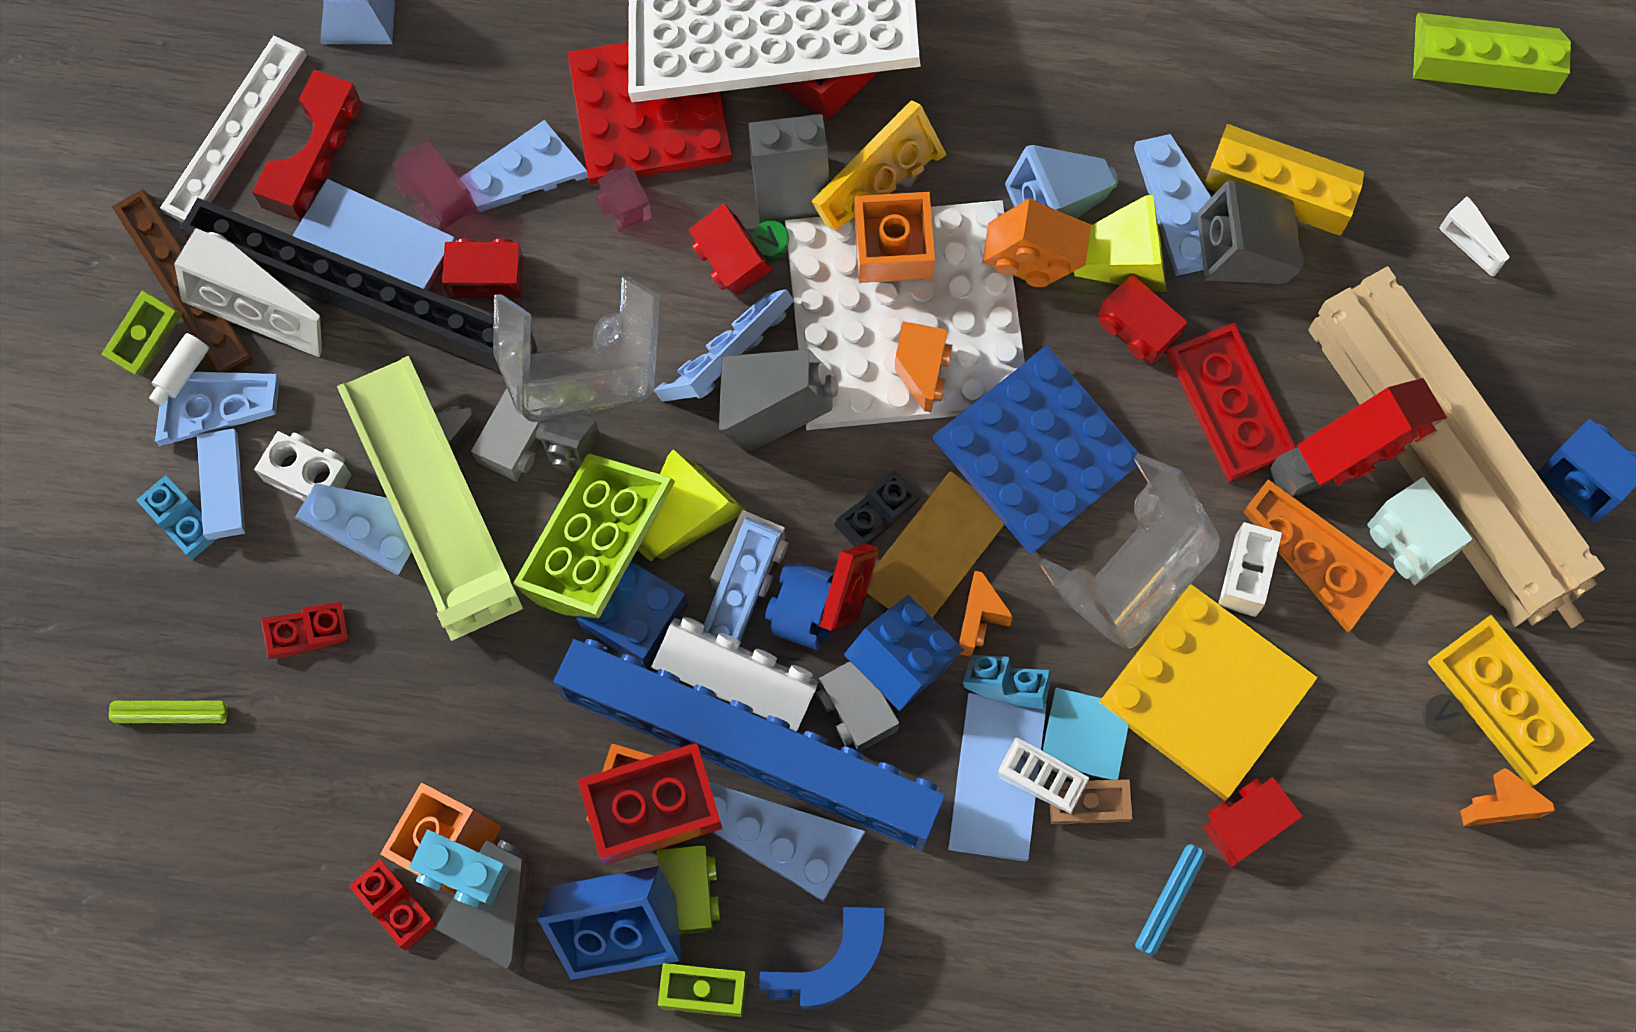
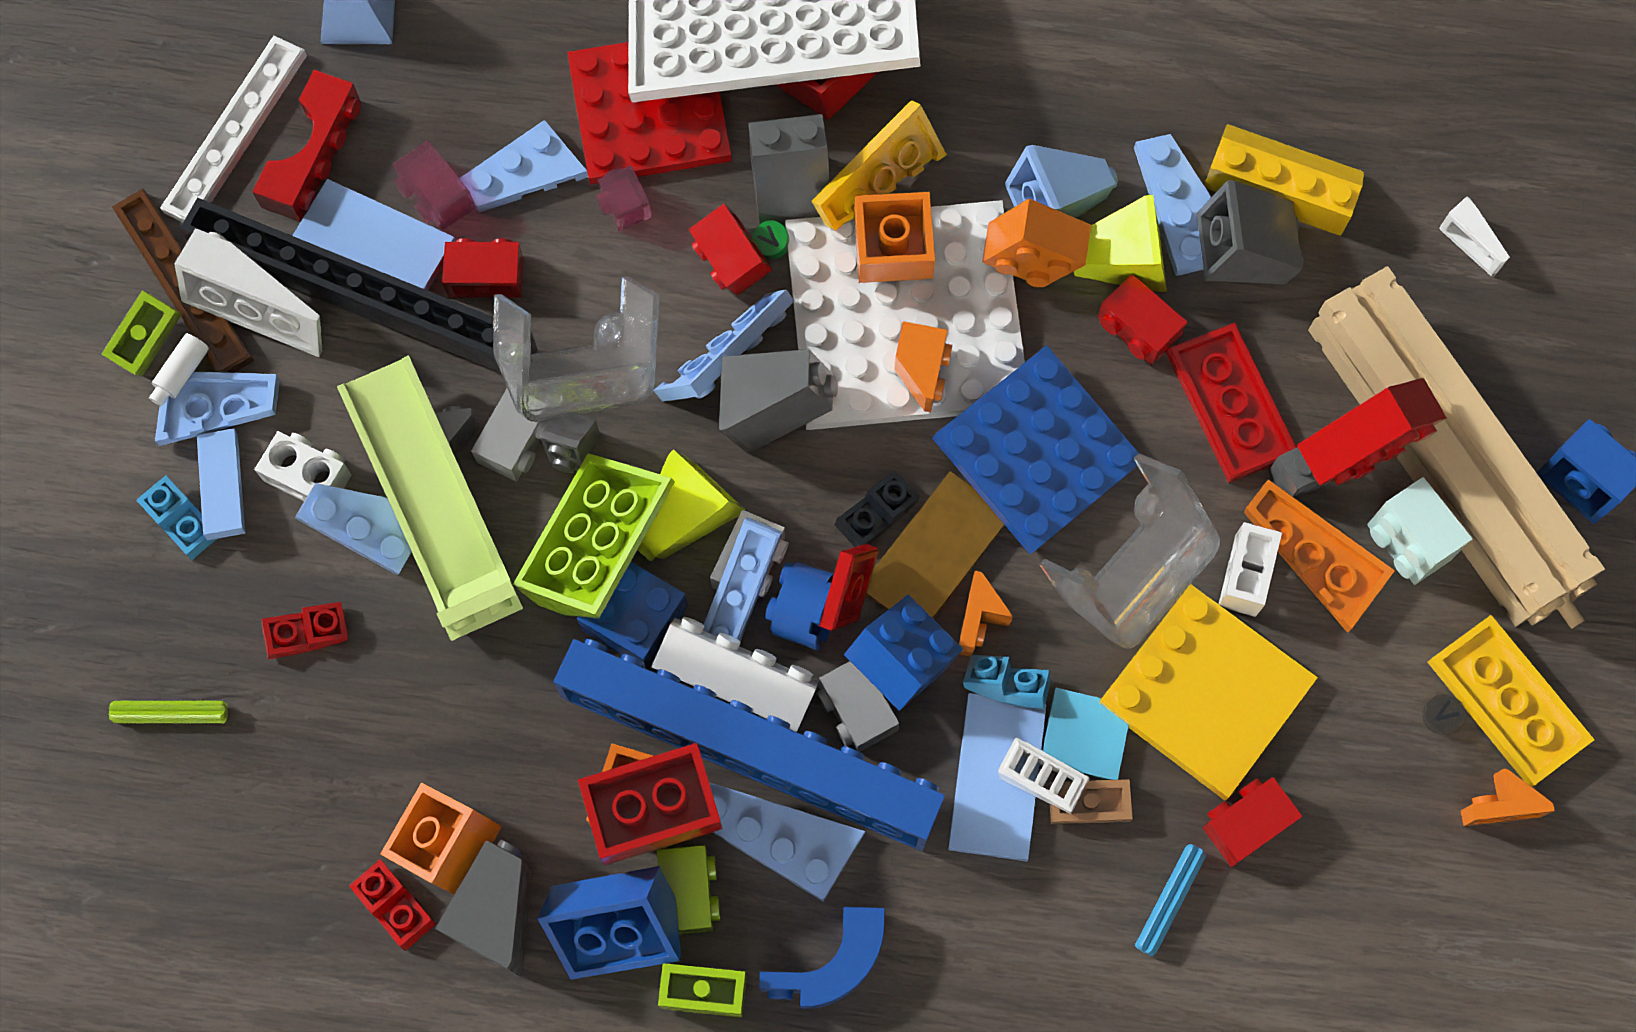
medium azure brick [409,829,510,909] -> none
lime slope [1413,13,1571,94] -> none

